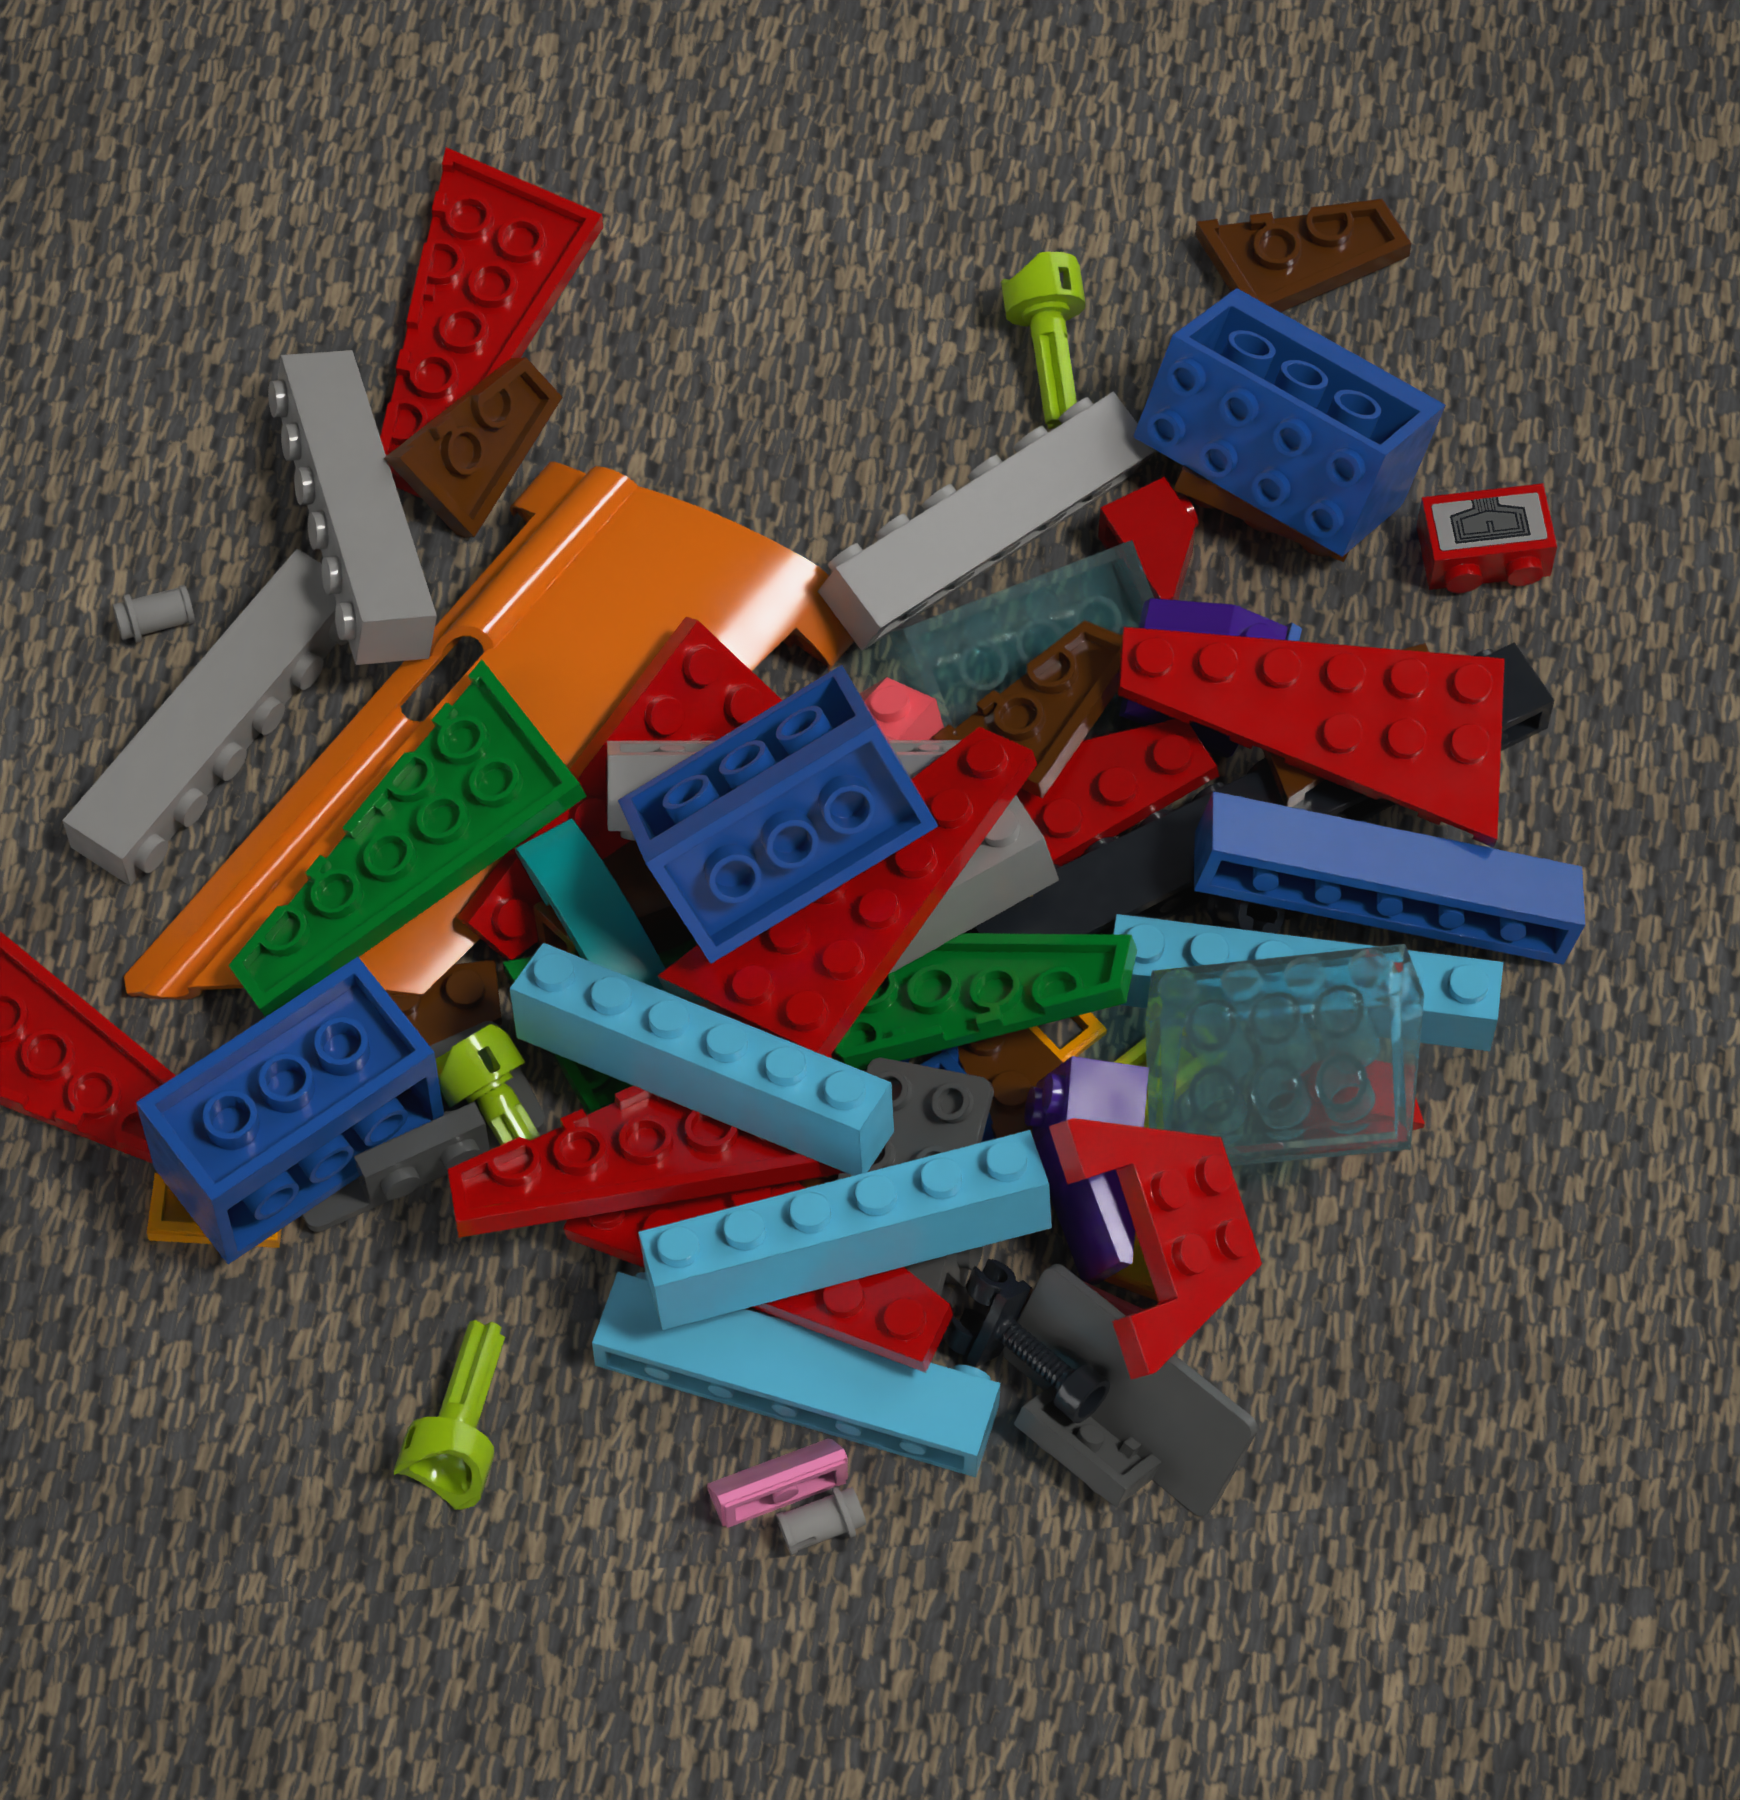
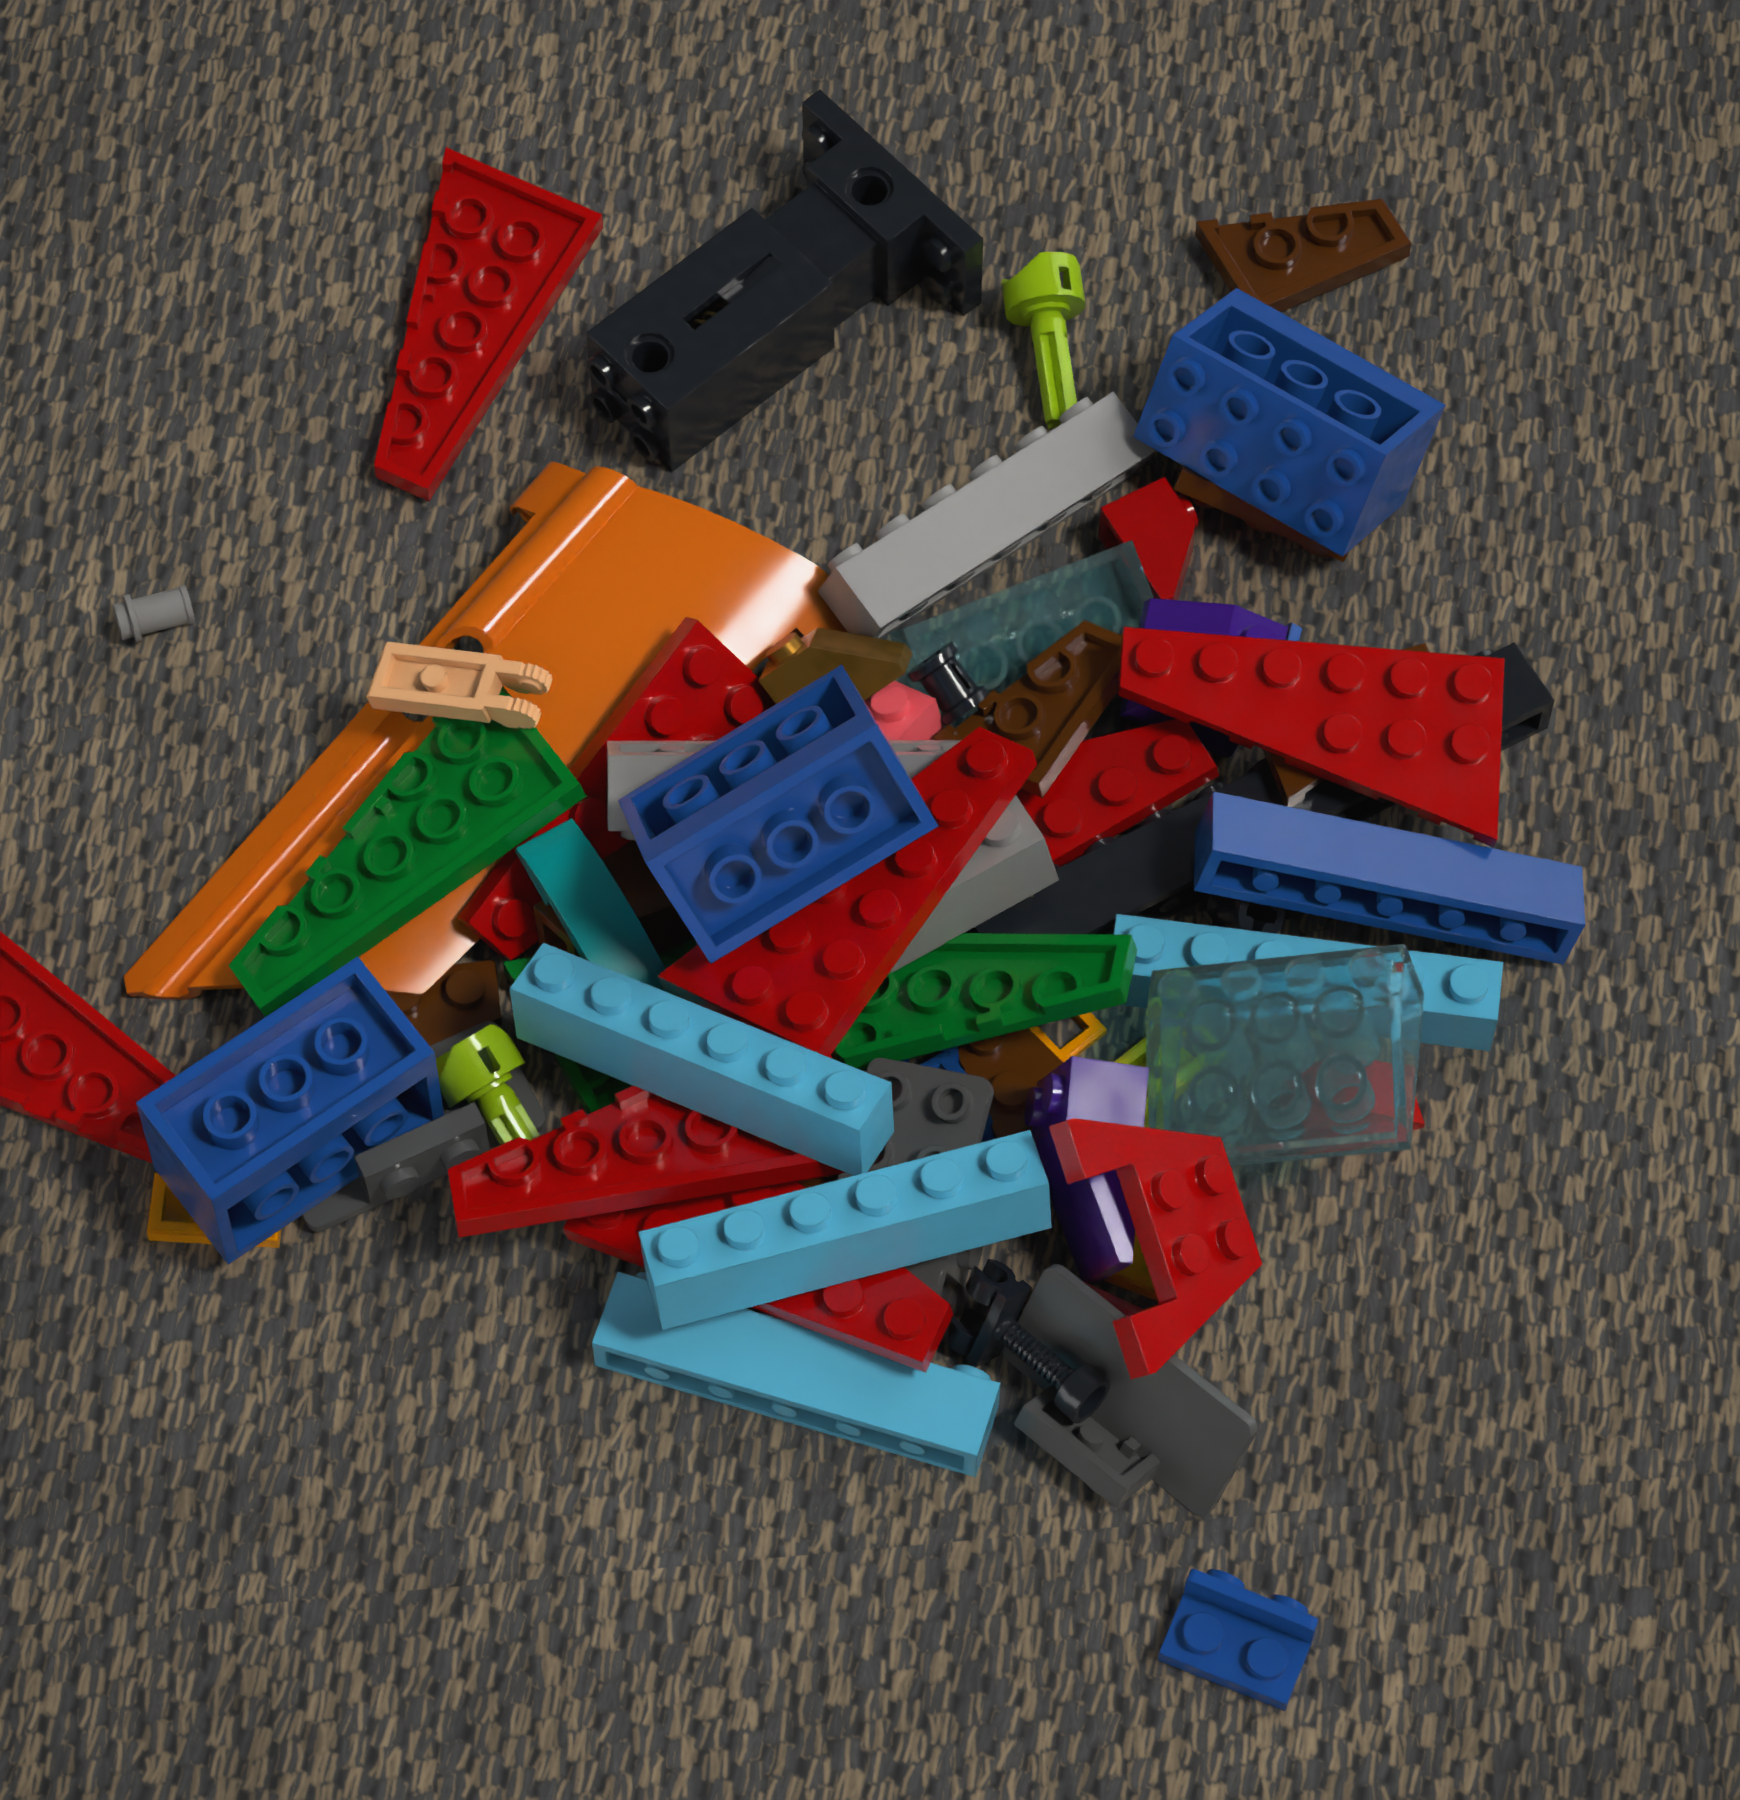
light grey brick [62,549,349,886] -> none
light grey brick [268,350,437,665] -> none
reddish brown wing [384,357,563,538] -> none
lime piece [394,1320,505,1510] -> none
bright pink slope [707,1439,848,1528] -> none
light grey pin [776,1486,867,1555] -> none
brick [1416,483,1557,593] -> none
none -> light nougat hinge [366,641,553,729]
none -> black brick [586,89,983,472]
none -> pearl gold slope [759,627,913,704]
none -> black bush [907,641,989,726]
none -> blue bracket [1158,1569,1319,1711]

